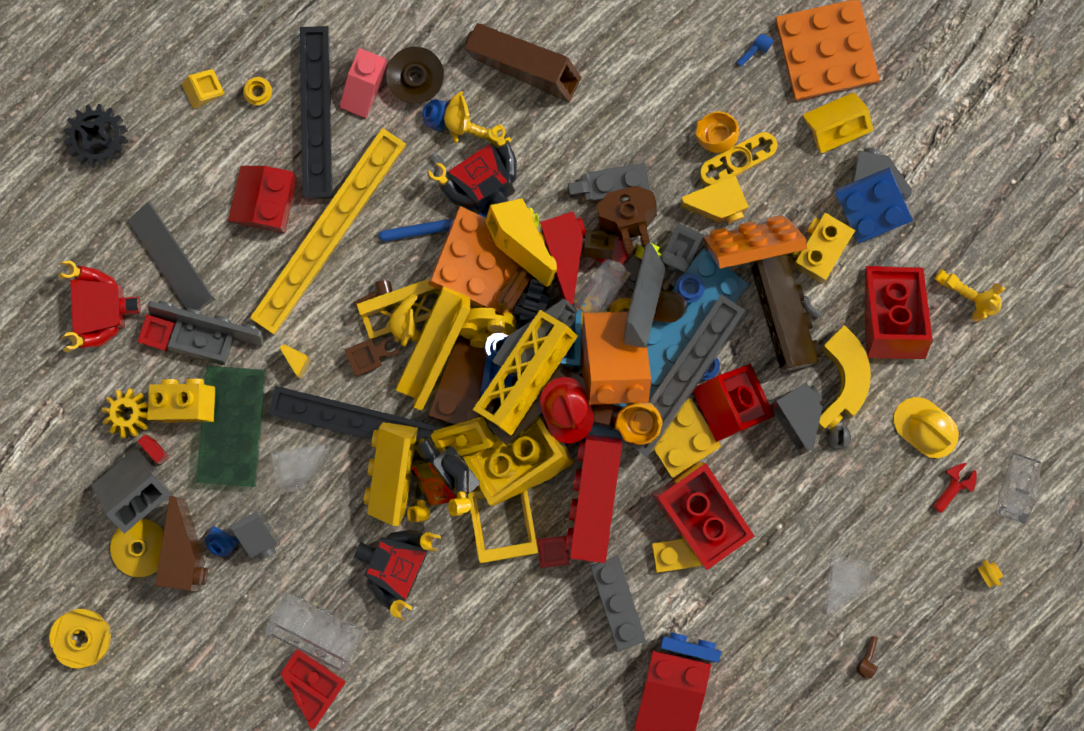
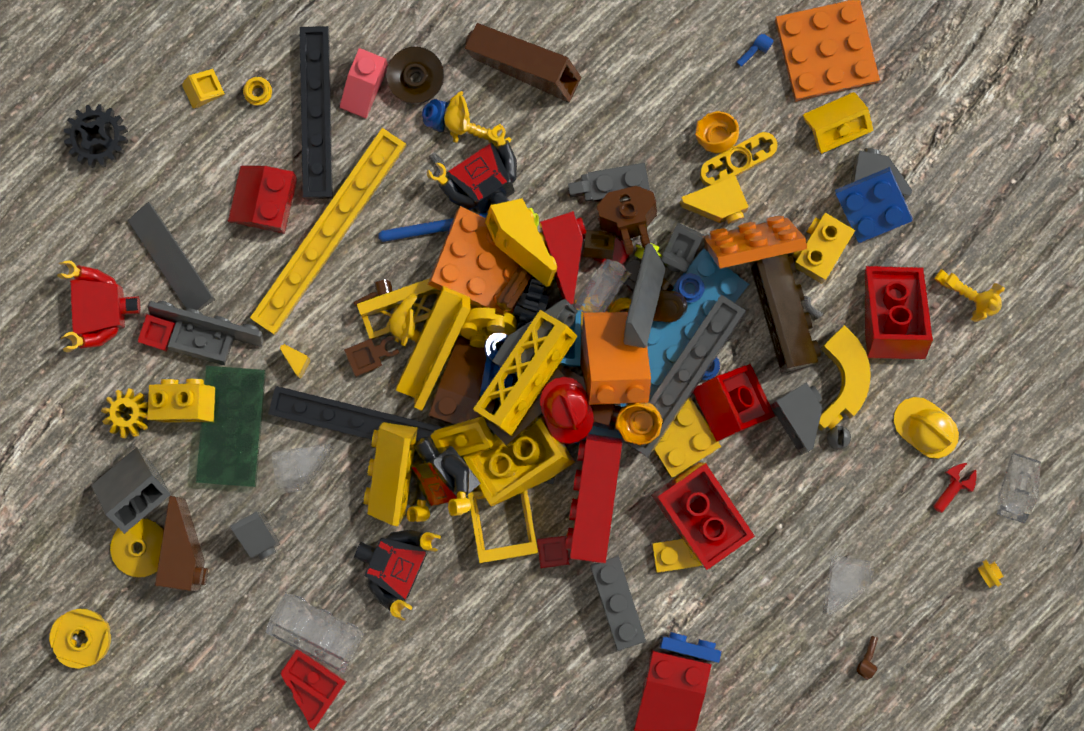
red tile [137,435,169,465] -> none
blue plate [205,526,239,557] -> none

